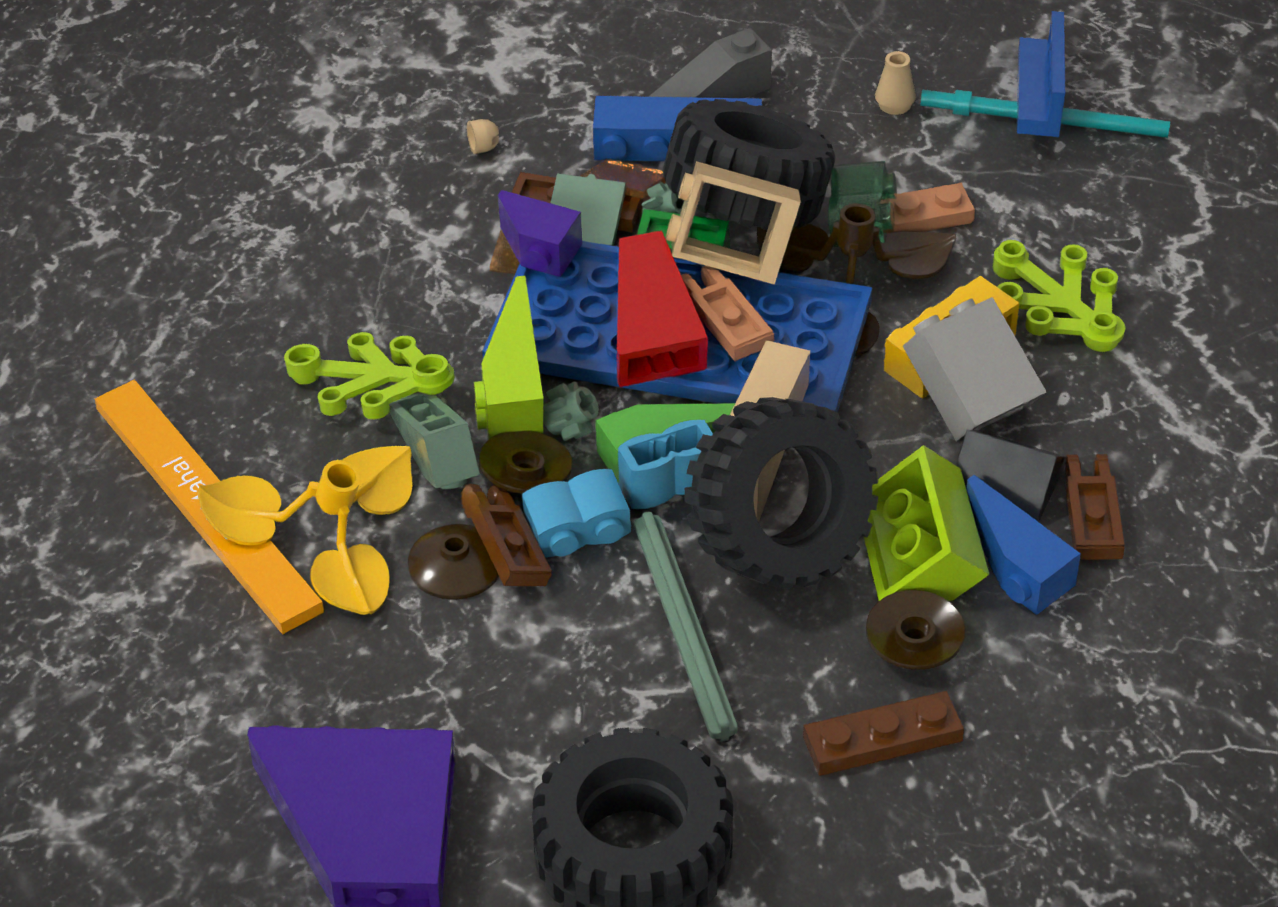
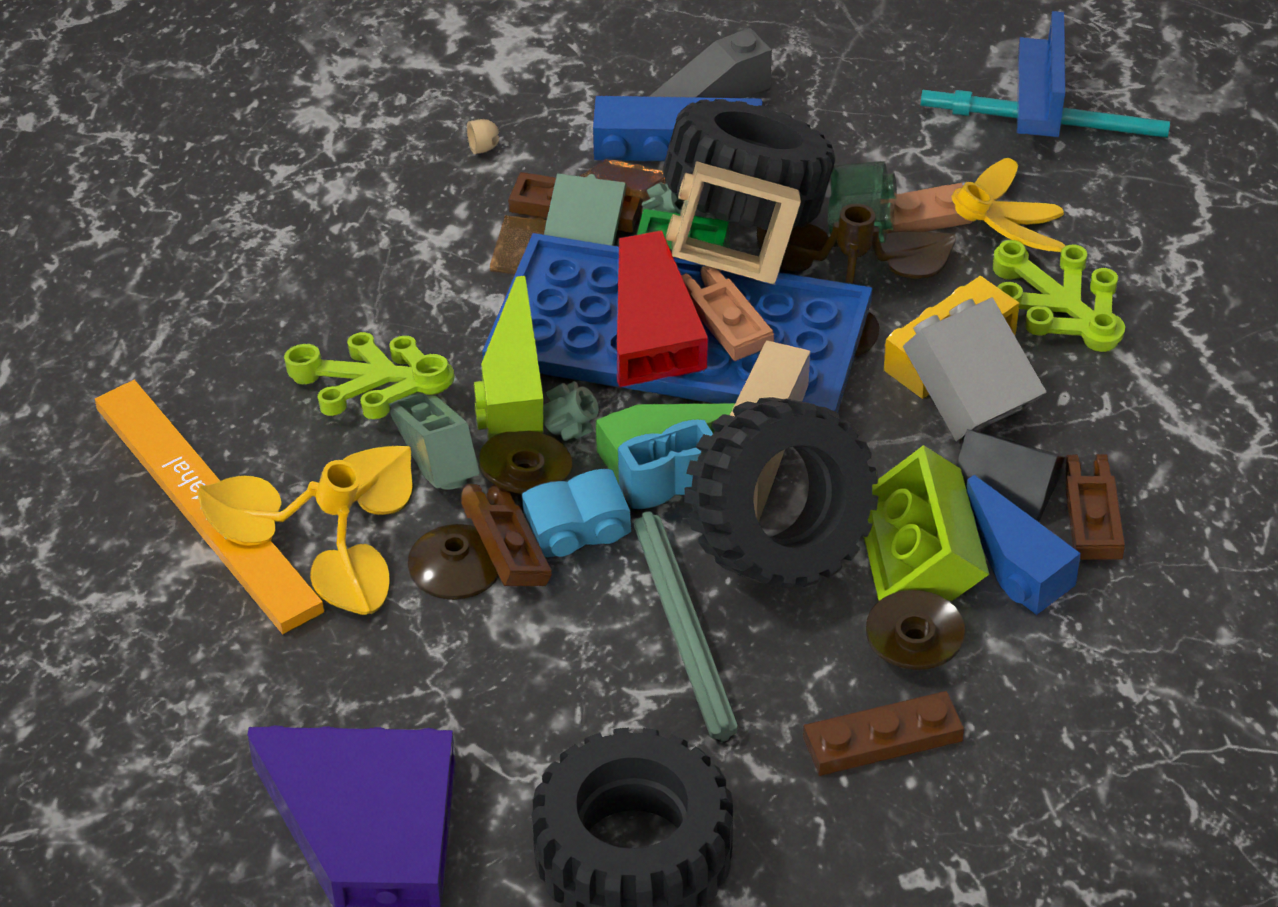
dark purple slope [498,190,582,277] -> none
tan cone [875,51,916,115] -> none
none -> yellow plant [951,158,1065,252]

